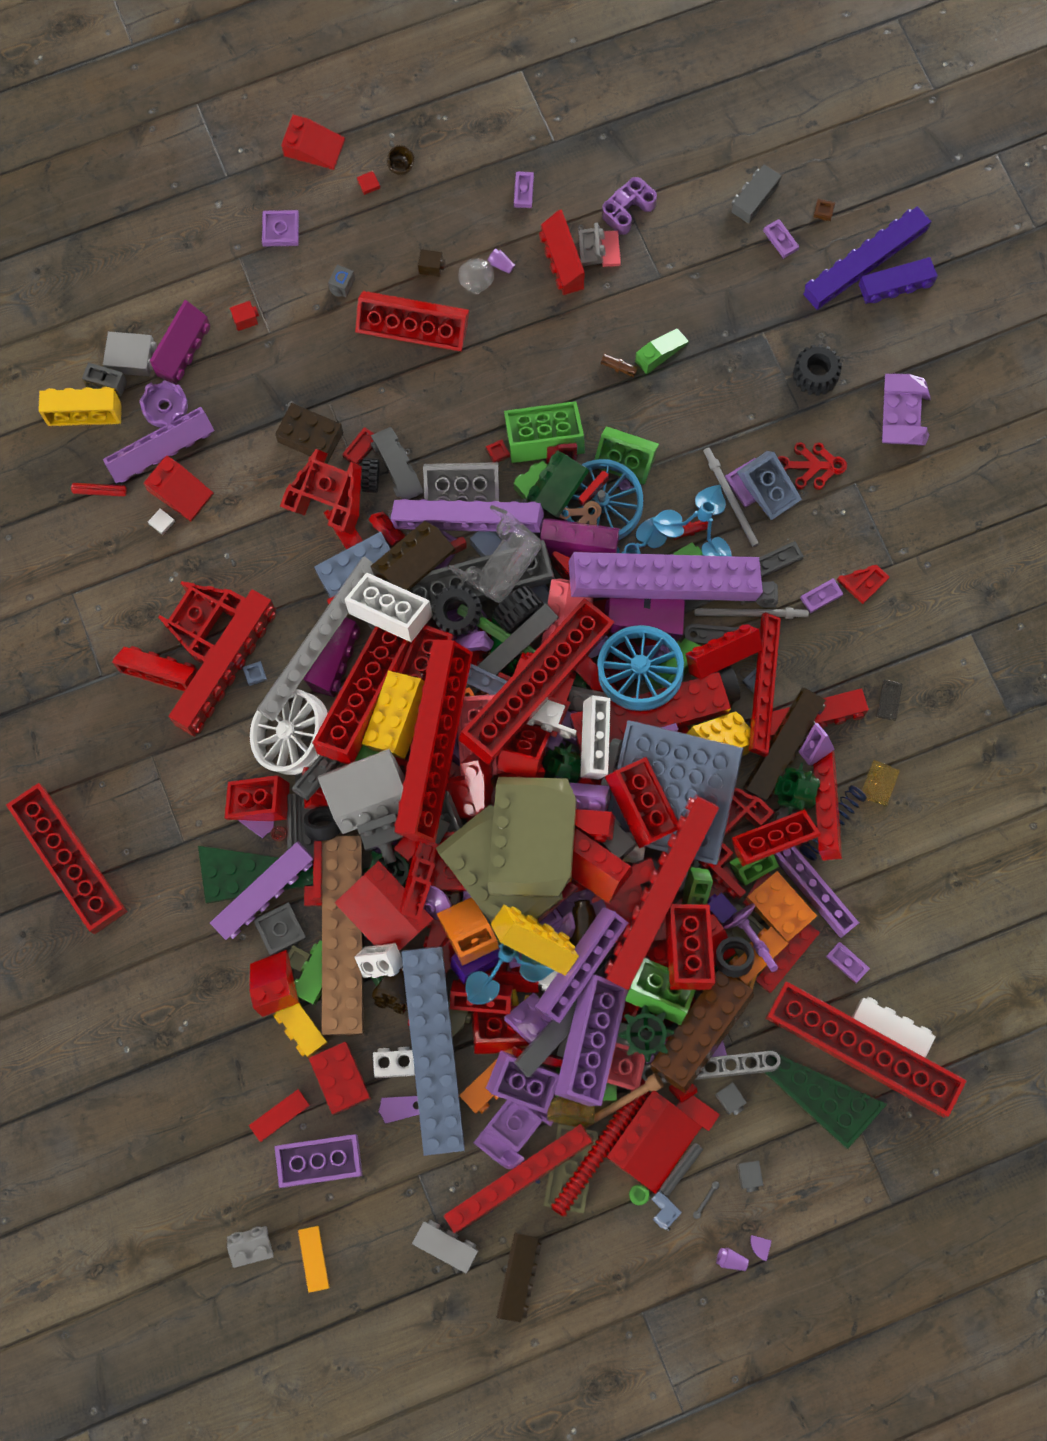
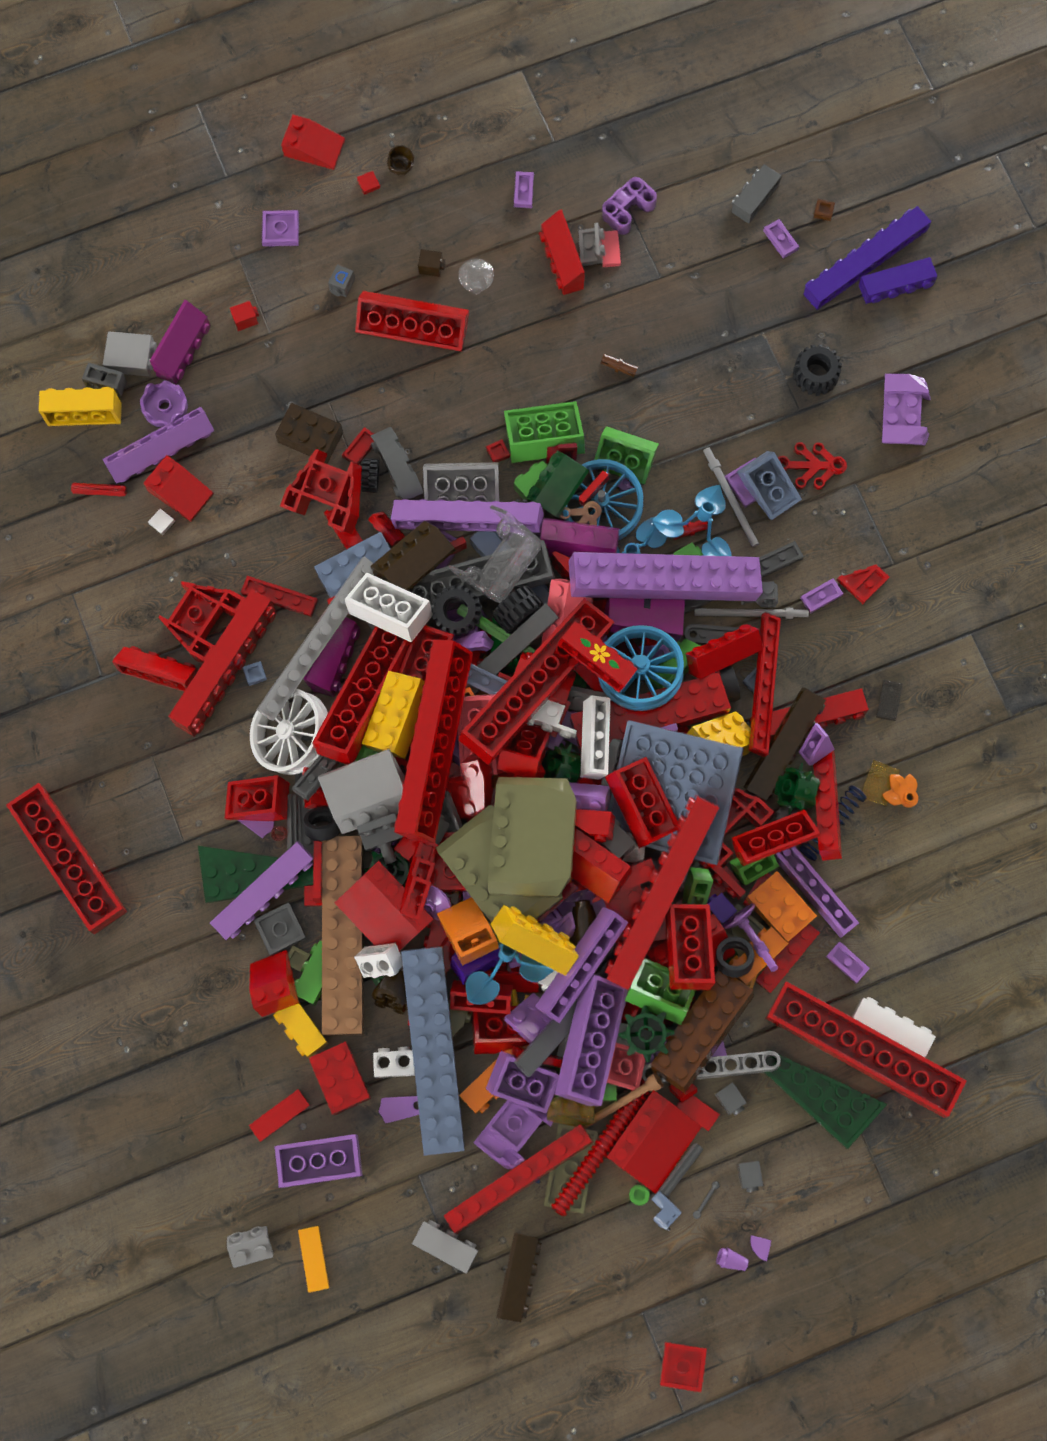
medium lavender cone [488,249,515,274] -> none
bright green slope [635,329,689,374] -> none
none -> red tile [240,576,318,617]
none -> red brick [557,621,637,692]
none -> red plate [660,1342,707,1392]
none -> orange plate [882,774,918,808]

